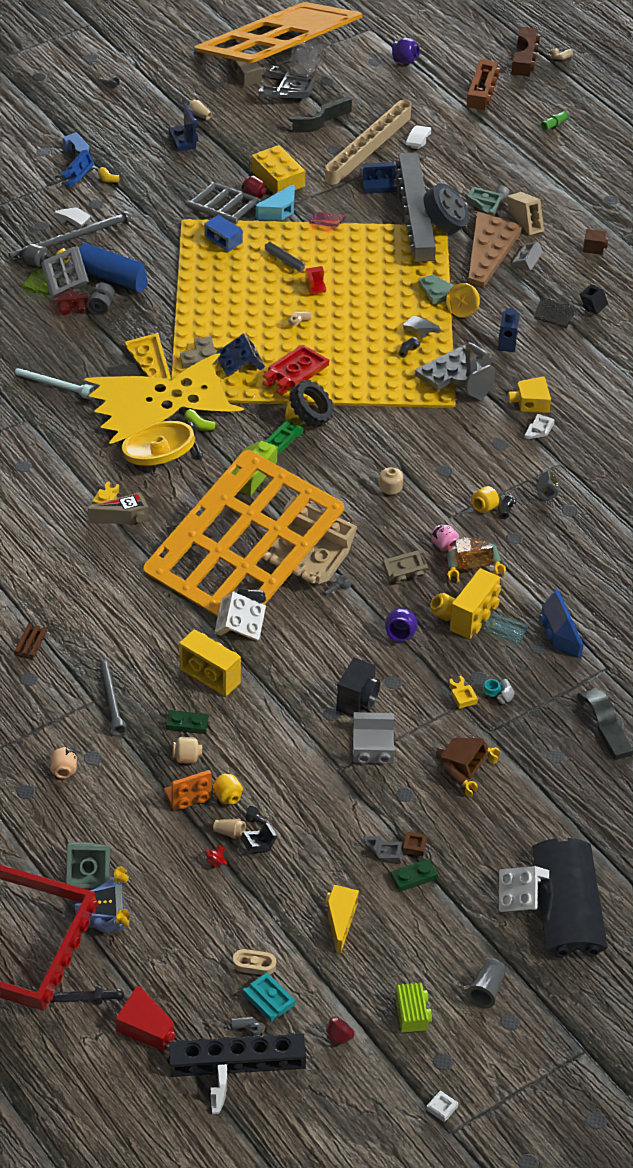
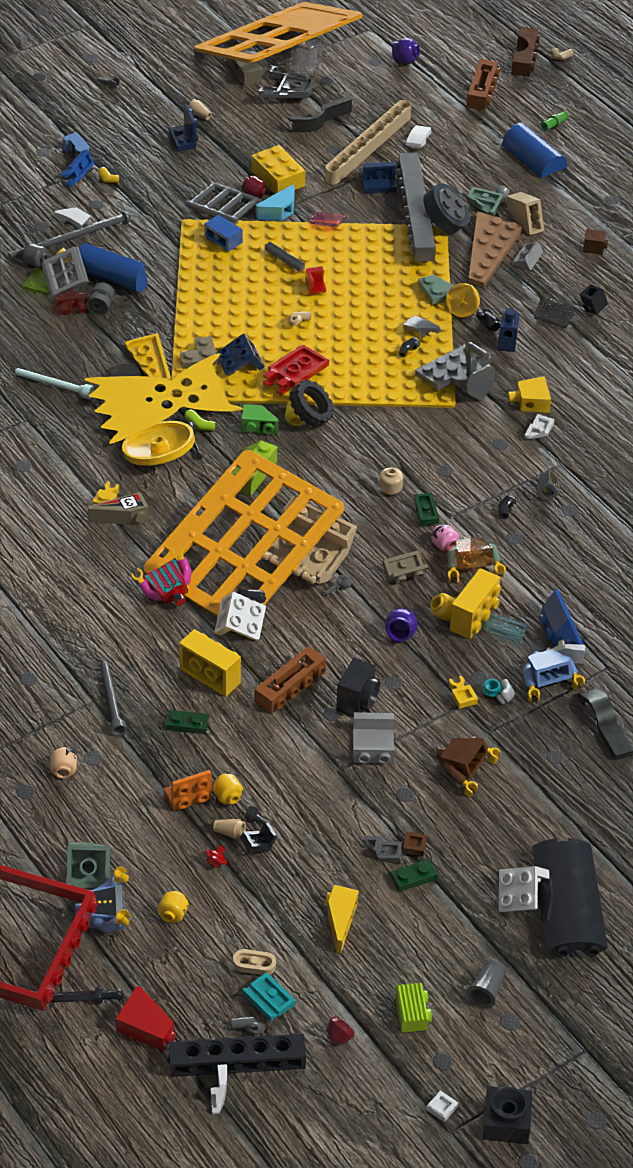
reddish brown tile [15,623,47,660] -> none
tan head [172,737,202,764] -> none
green plate [265,420,303,457] -> none
yellow head [472,486,499,513] -> none
none -> torso [131,545,191,606]
none -> yellow head [157,891,189,923]
none -> bright green slope [242,404,278,435]
none -> dark orange brick [254,646,326,714]
none -> dark green plate [413,492,439,525]
none -> black arm [476,308,500,331]
none -> black piece [482,1086,532,1144]
none -> blue brick [502,123,567,178]
none -> medium blue torso [523,649,585,703]
none -> white slope [546,640,585,664]

